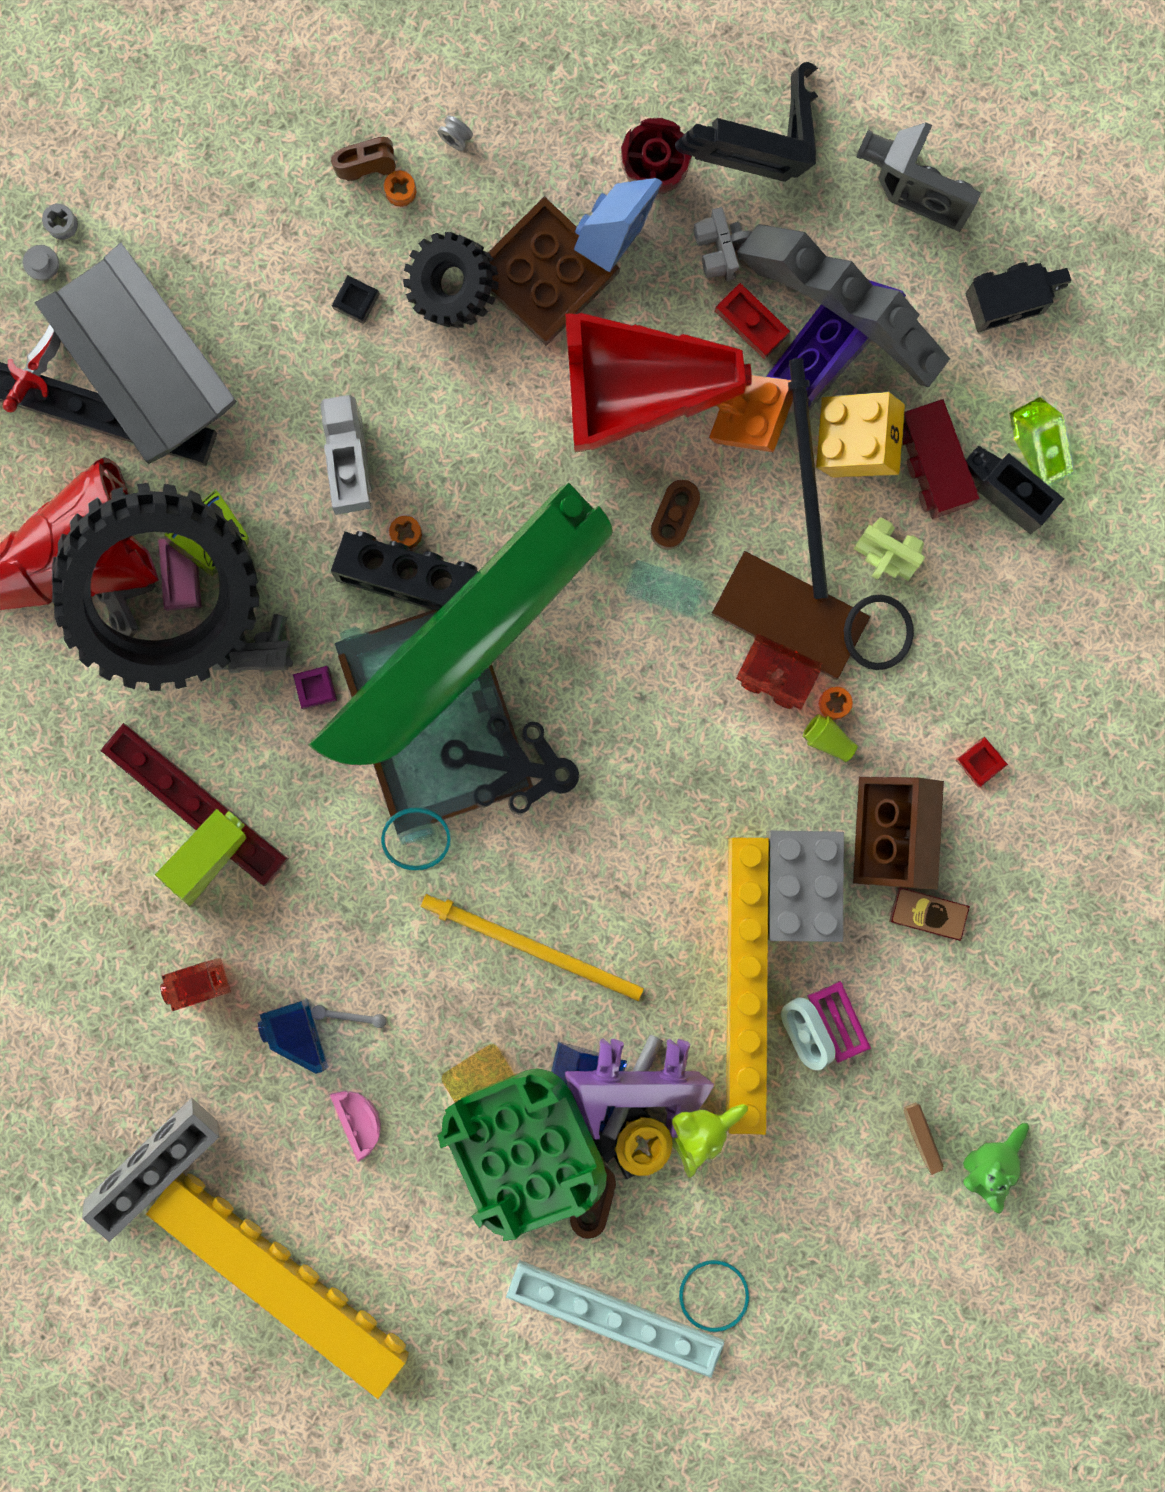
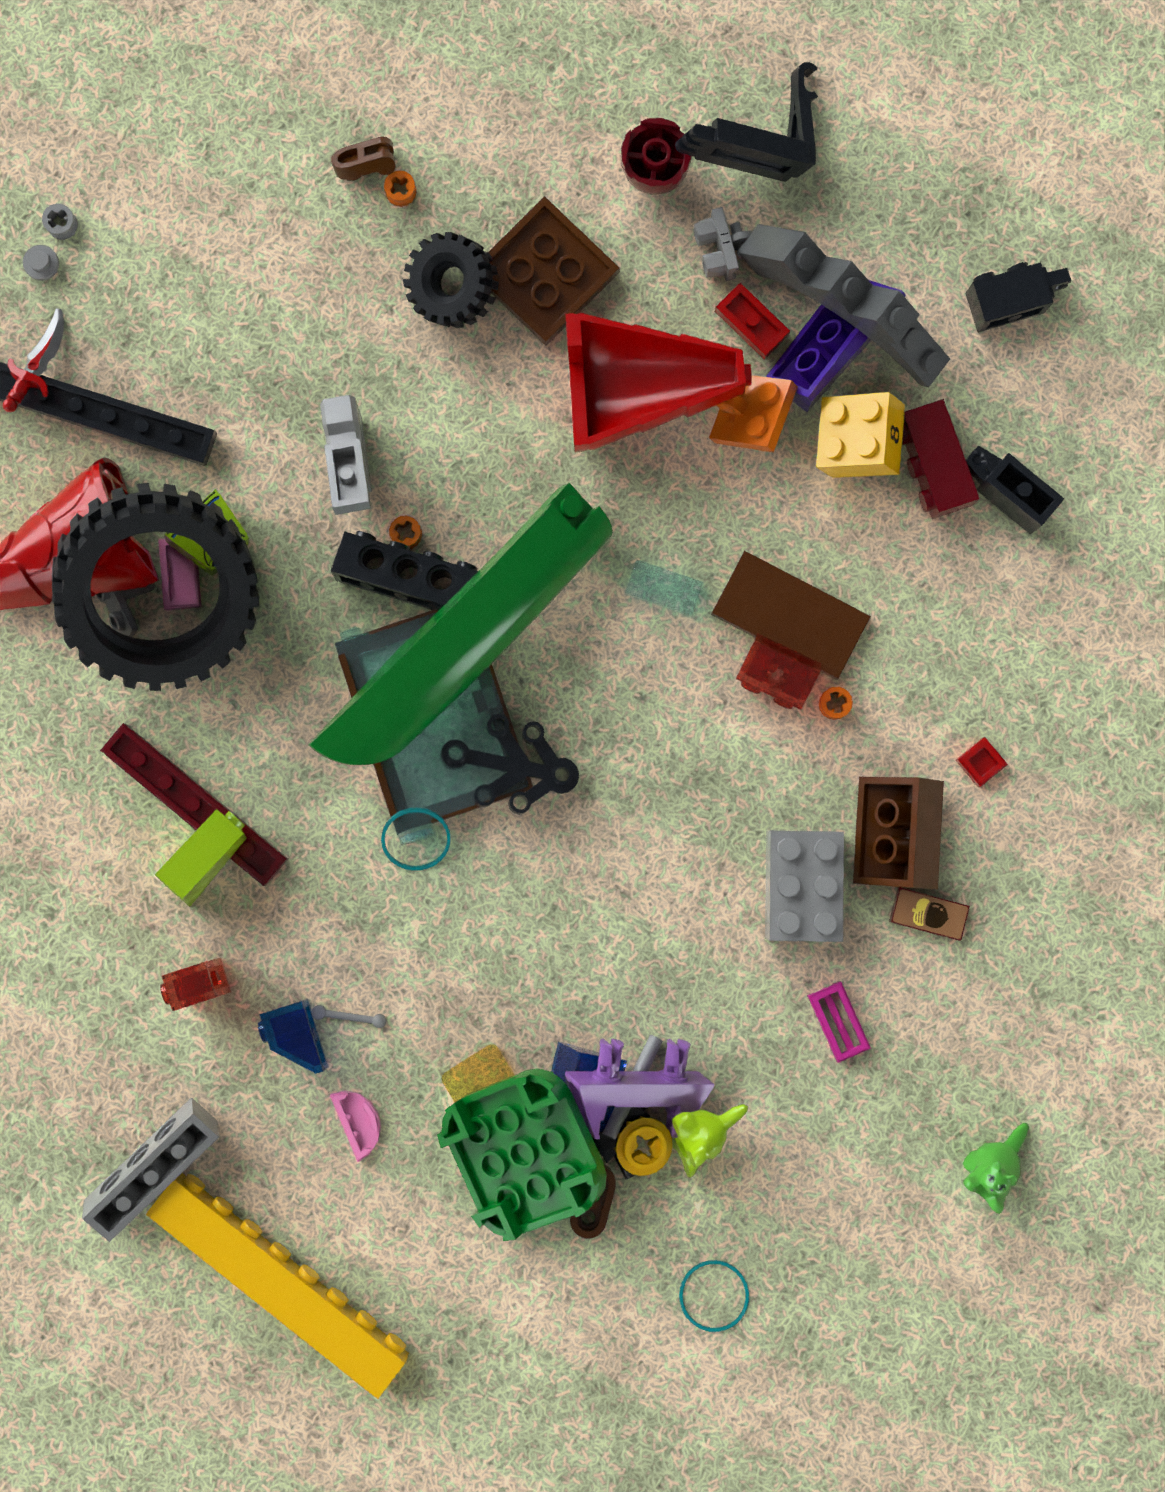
dark grey hinge [34,242,237,464] -> none
flat silver piece [212,614,293,673] -> none
magenta tile [293,666,337,710] -> none
black tile [331,275,380,324] -> none
yellow bar [420,894,644,1001] -> none
light grey bush [437,116,473,151] -> none
light aqua tile [506,1260,724,1378] -> none
medium blue slope [574,178,662,272] -> none
reddish brown plate [650,480,700,550] -> none
yellow brick [726,837,769,1135] -> none
light aqua plate [781,998,836,1070] -> none
black bar [788,358,828,599] -> none
lime cone [802,714,858,763] -> none
black tyre [844,594,914,670] -> none
yellowish green hips [854,518,925,581] -> none
dark grey plate [856,122,982,232] -> none
medium nougat tile [903,1102,944,1175] -> none
clear neon green slope [1009,397,1073,485] -> none

